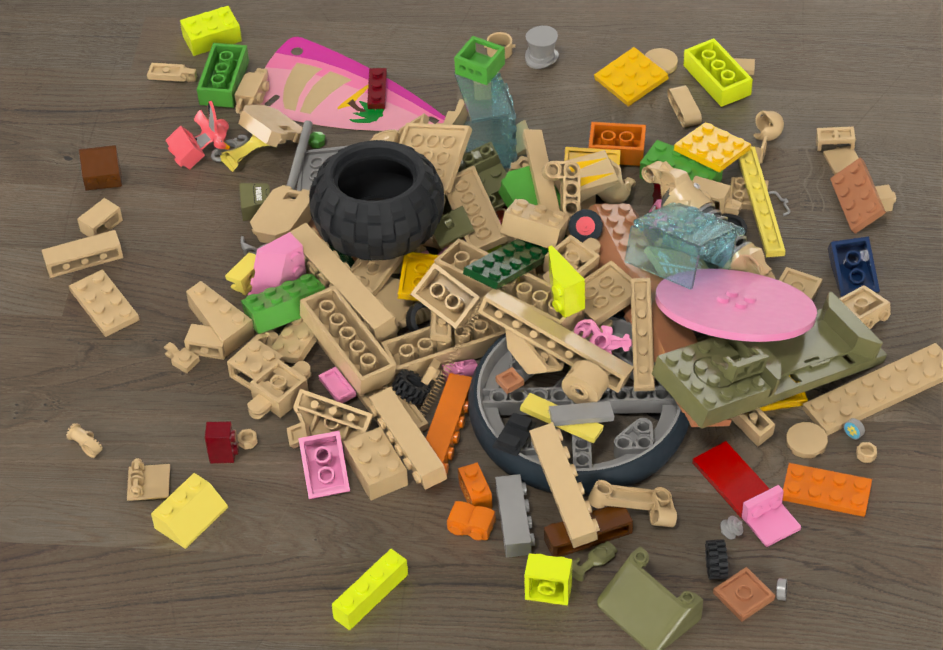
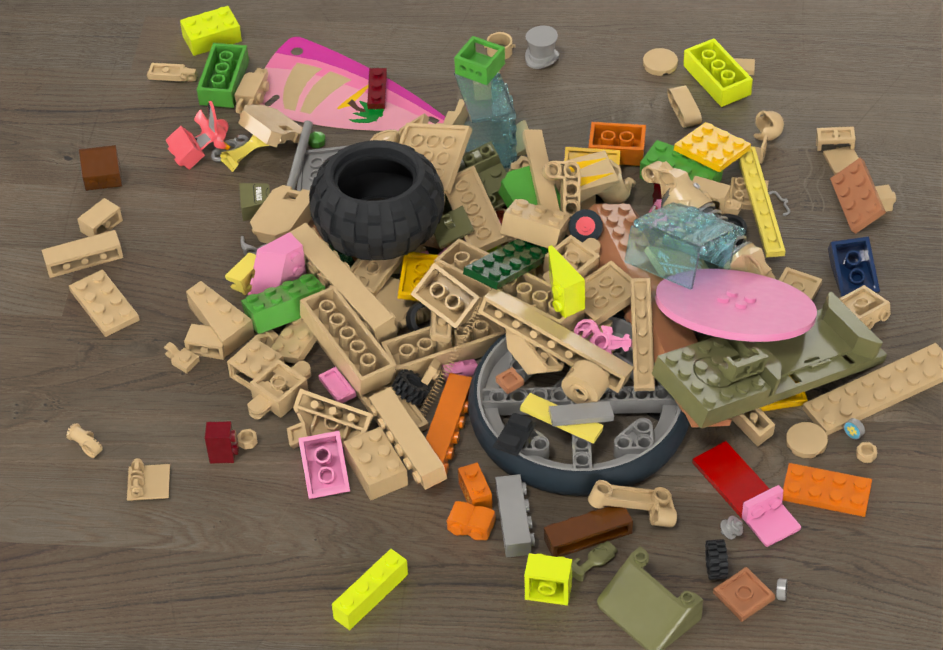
light yellow slope [151,473,228,549] -> none
tan brick [529,422,600,548] -> none
yellow plate [594,47,669,107] -> none

